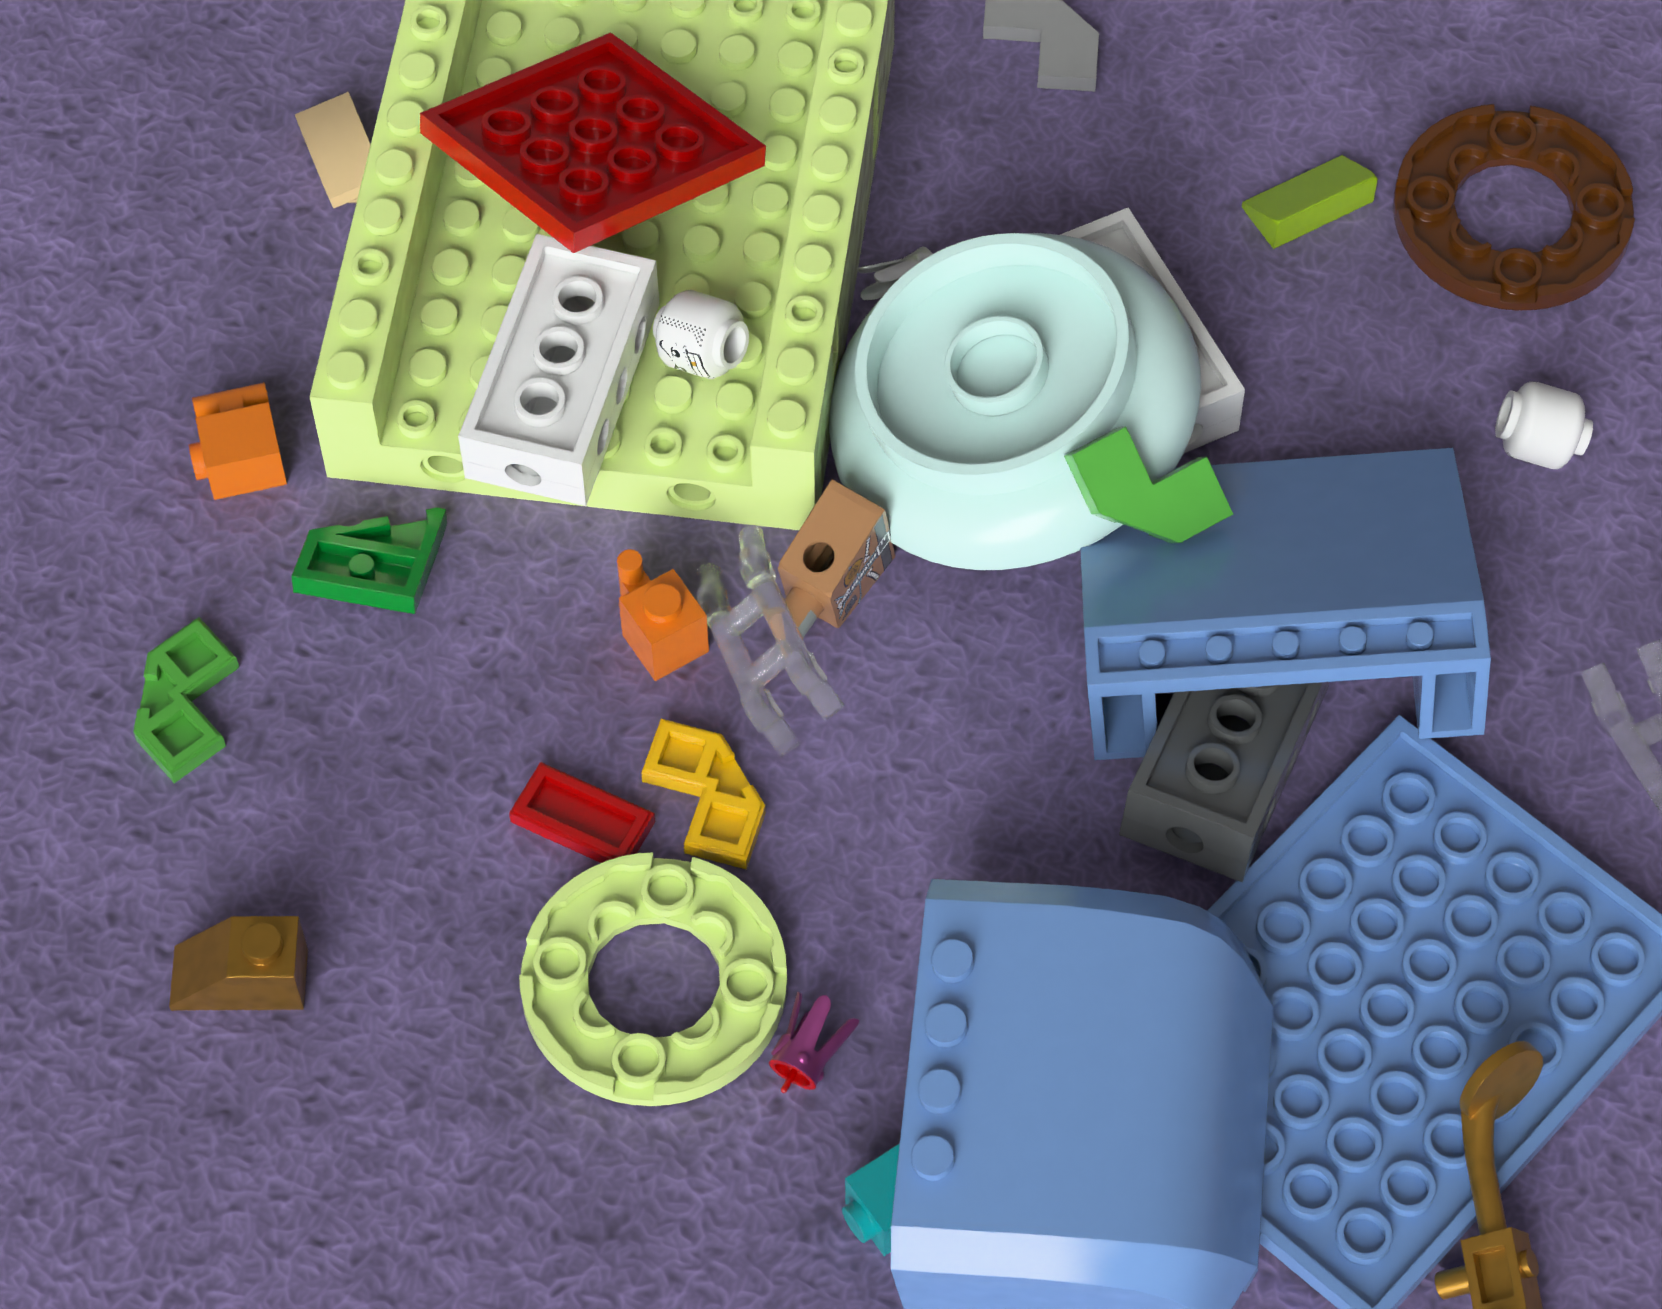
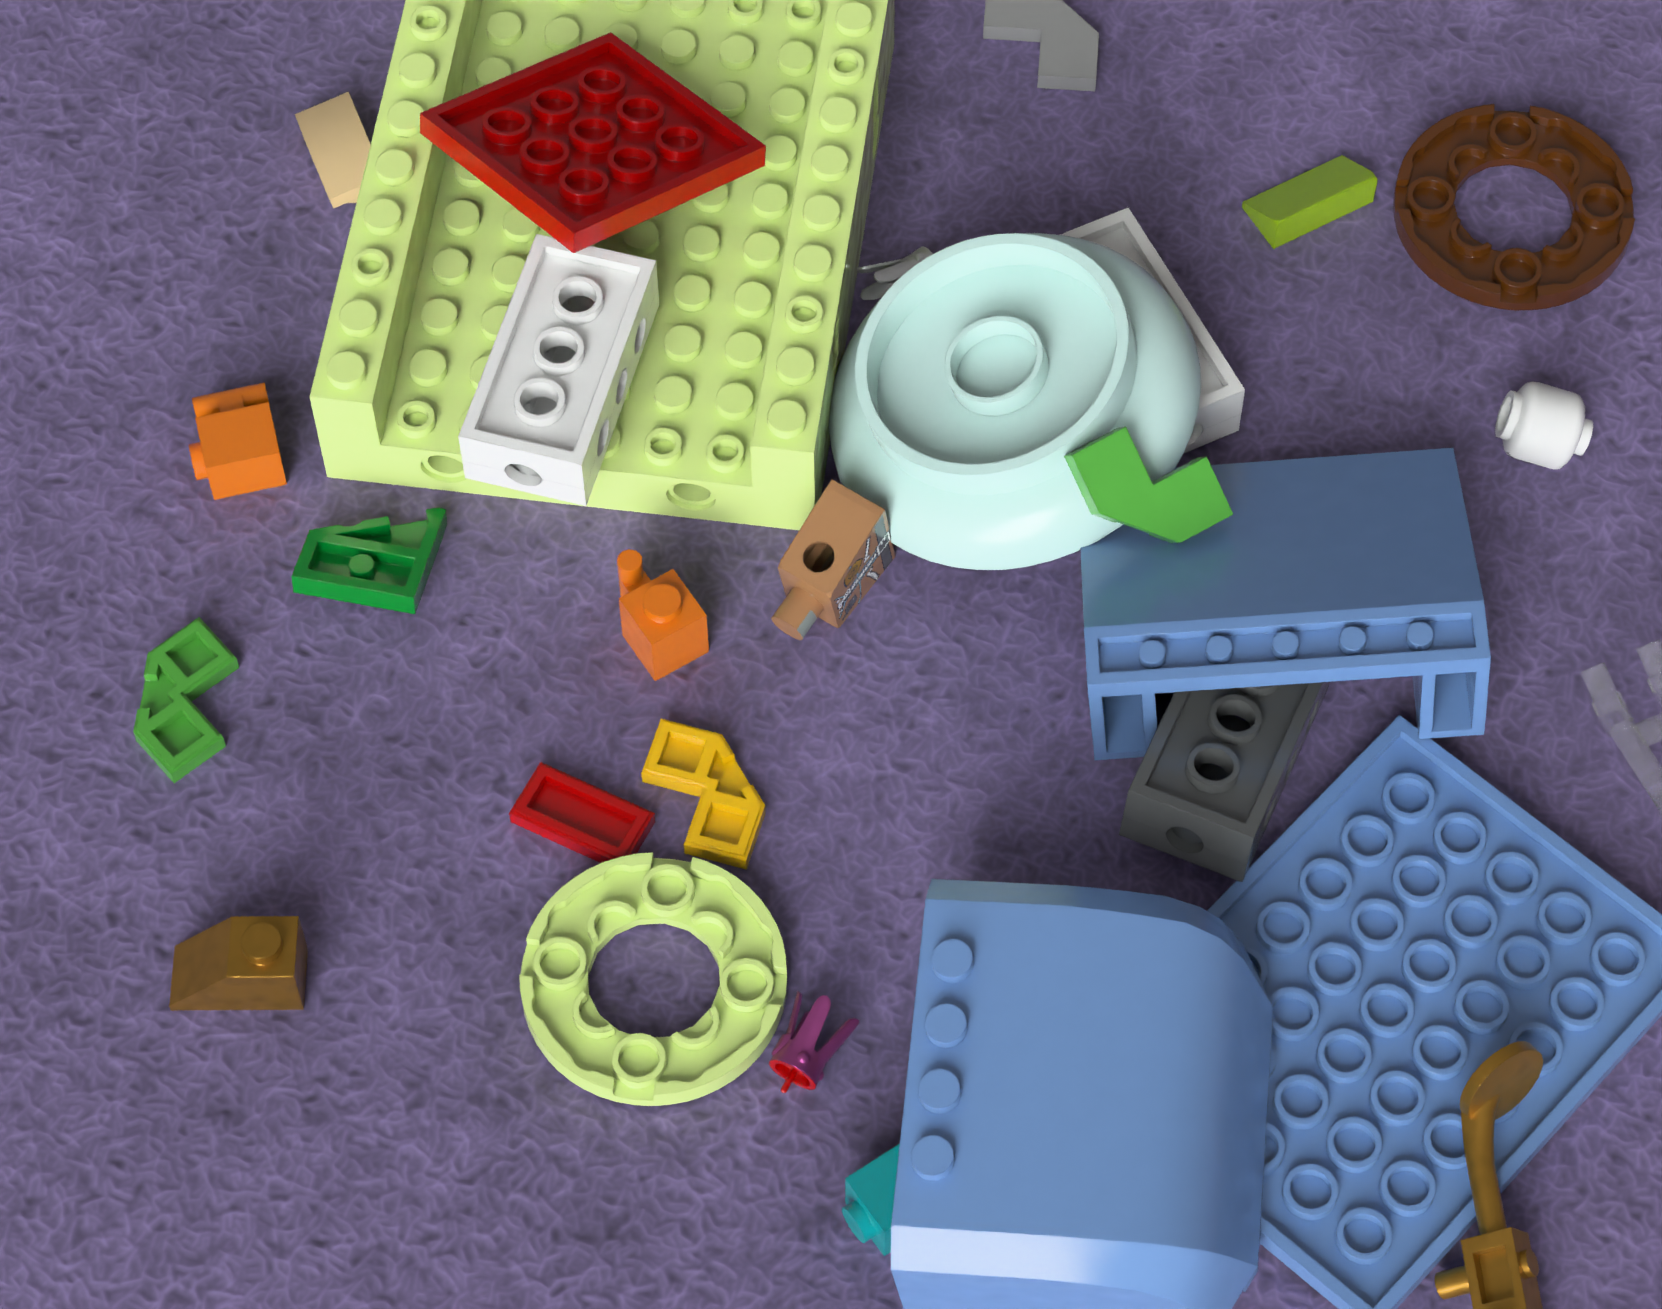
white head [653,290,749,379] -> none
clear piece [696,526,845,757] -> none

